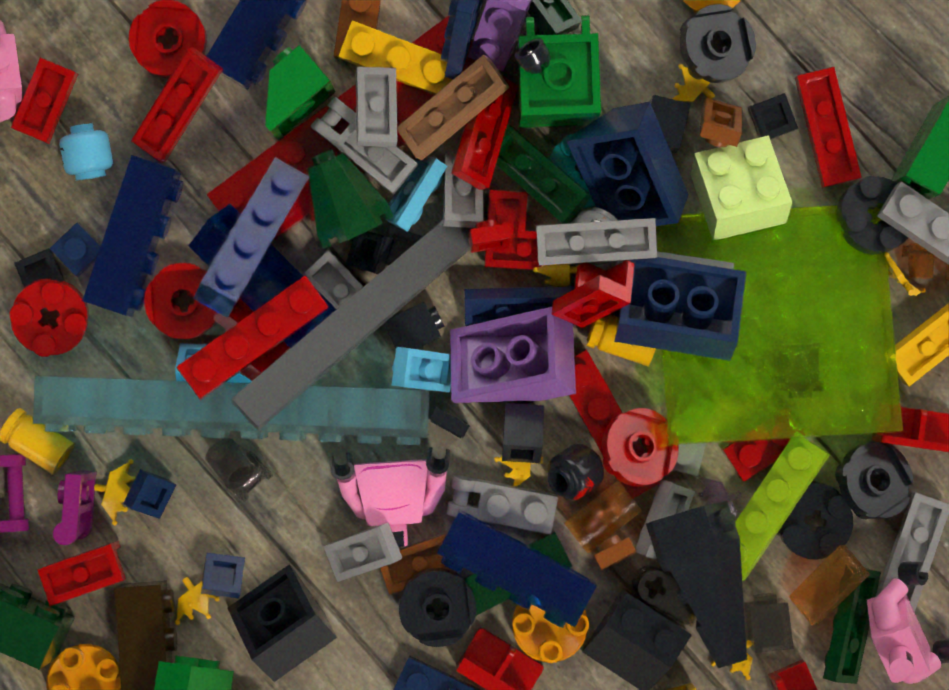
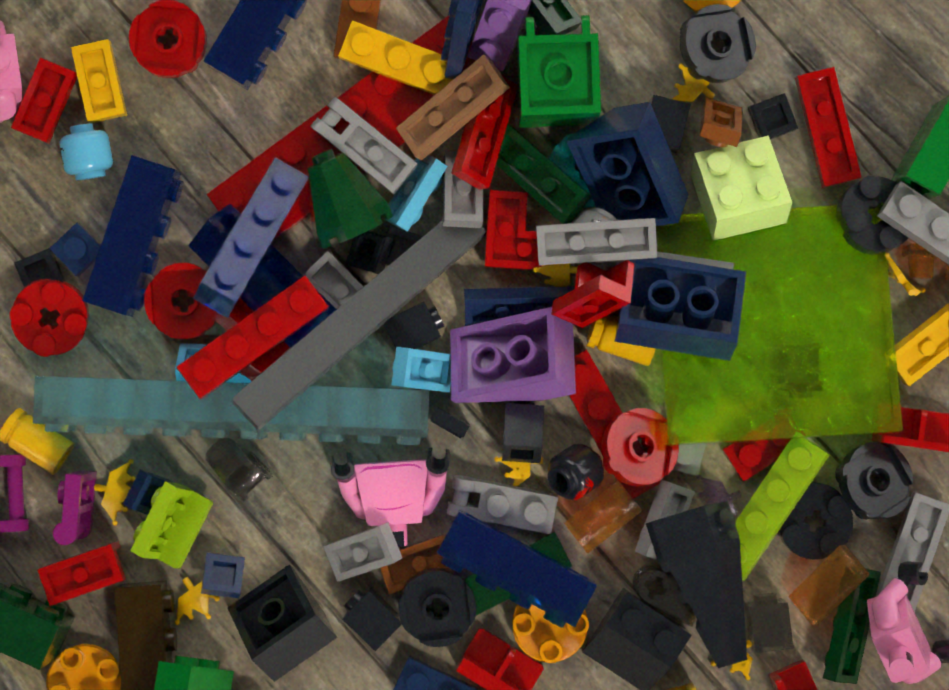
red tile [131,46,223,163] -> none
green slope [265,45,336,141] -> none
light grey plate [356,67,397,147] -> none
red plate [468,220,511,253] -> none
black hinge [515,38,551,74] -> none
dark orange plate [594,535,636,571] -> none
none -> yellow plate [71,39,127,123]
none -> lime bracket [130,481,213,569]
none -> black brick [342,587,402,651]

